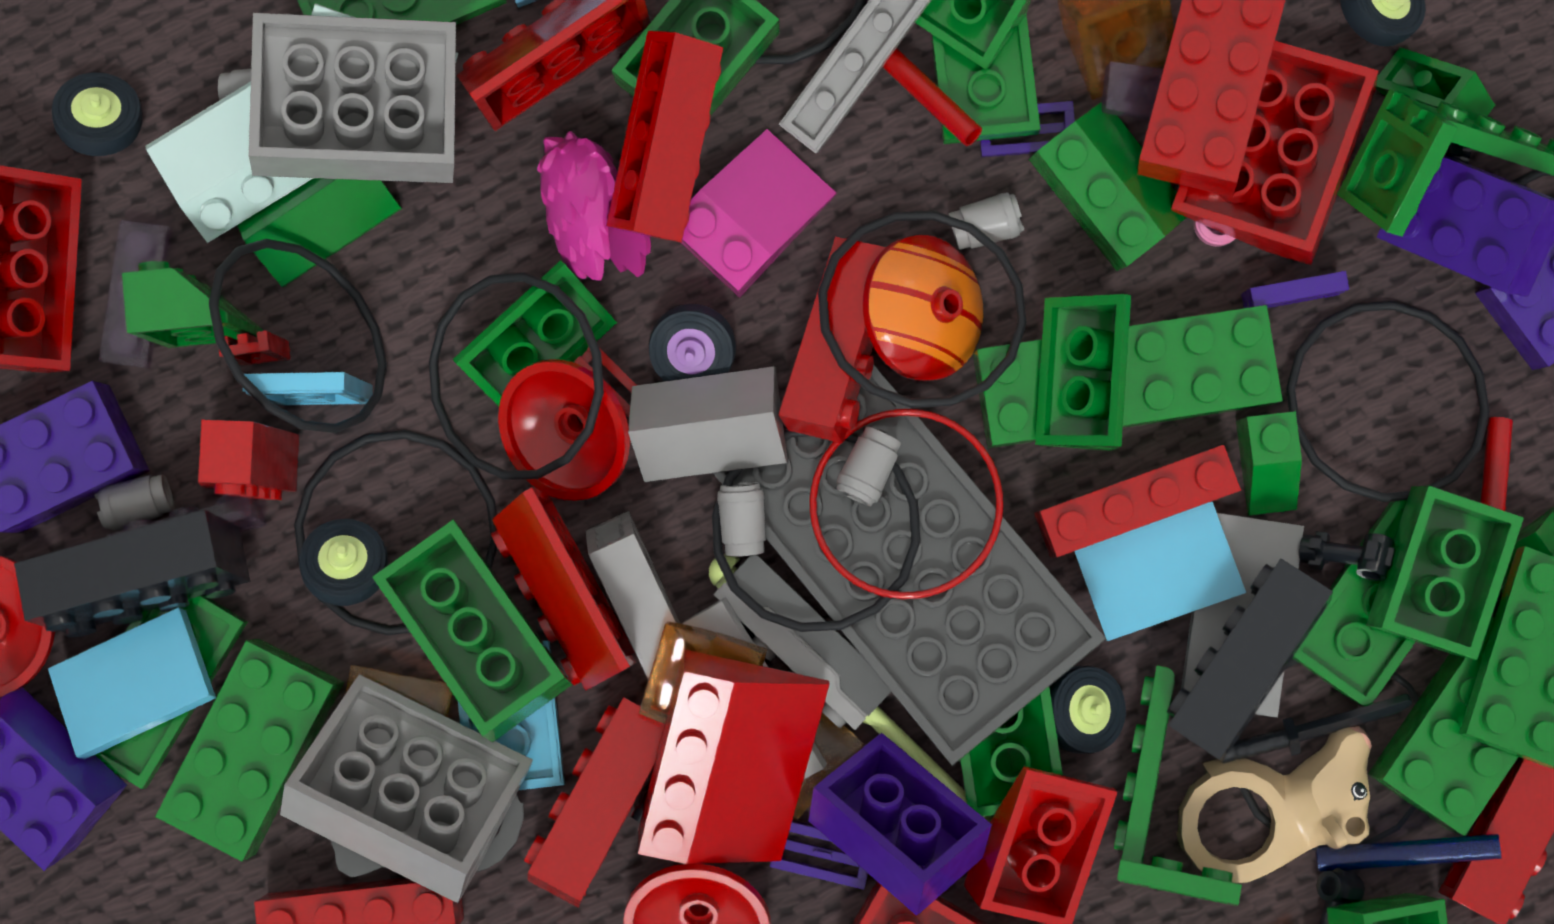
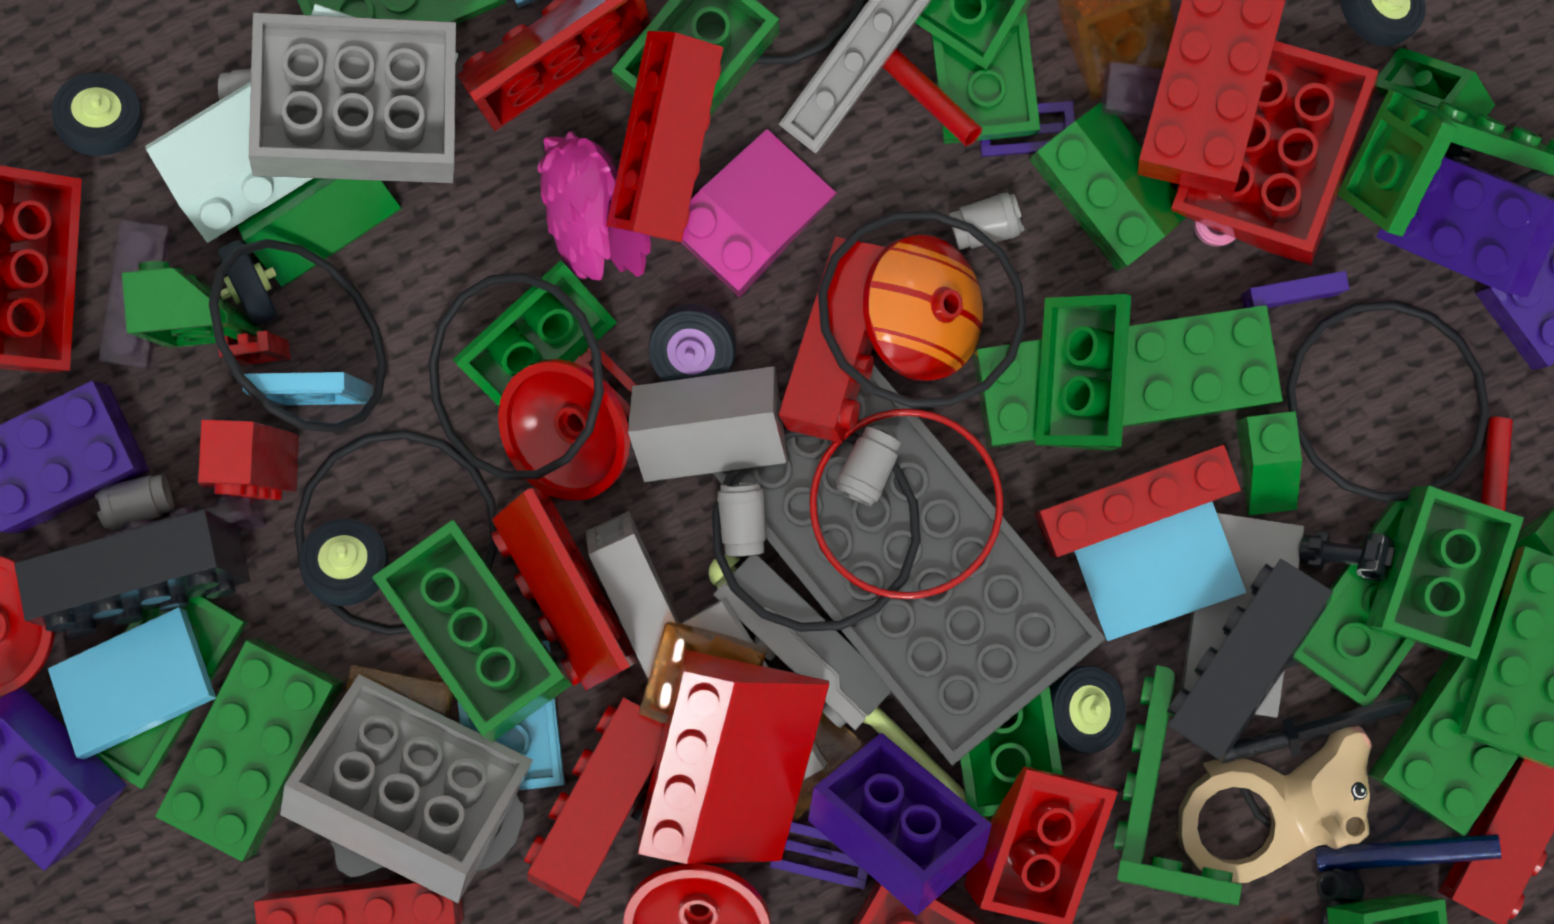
none -> black wheel [218,240,278,327]

